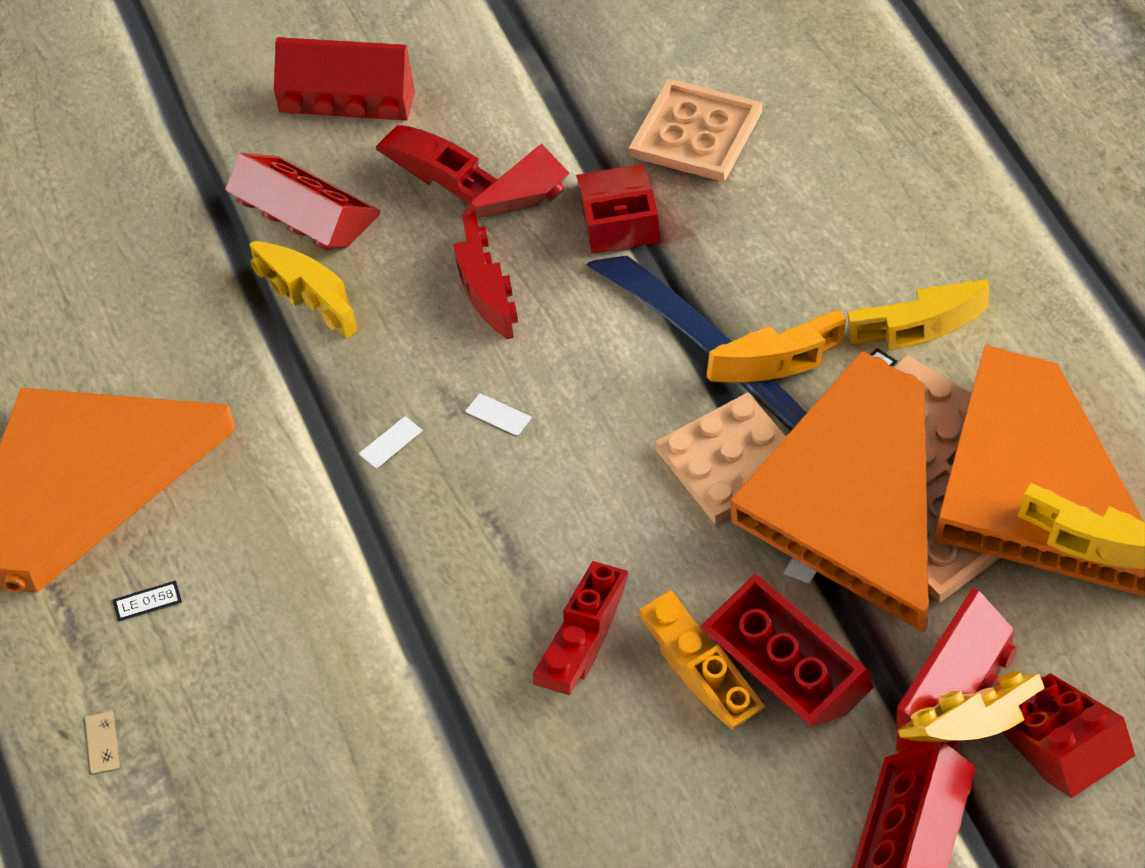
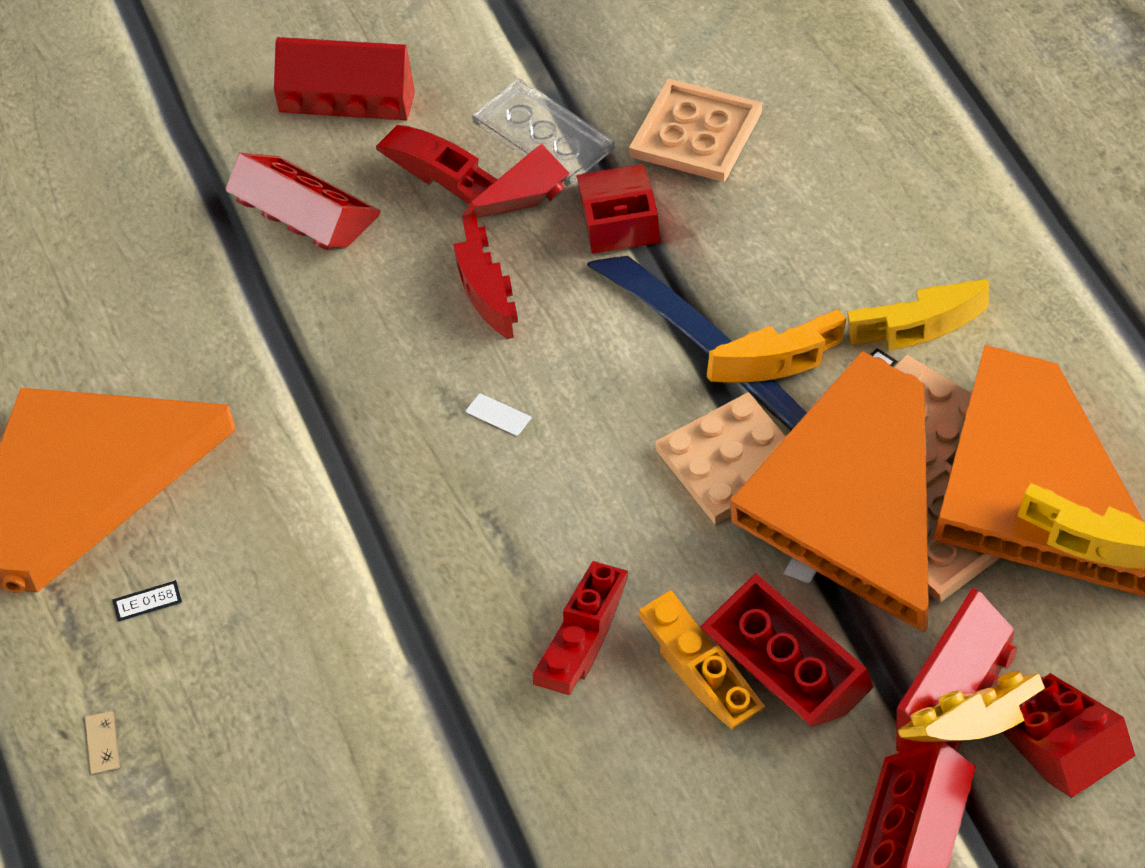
yellow slope [249,241,357,339] -> none
white sticker [359,416,423,469] -> none
none -> clear tile [472,78,615,187]

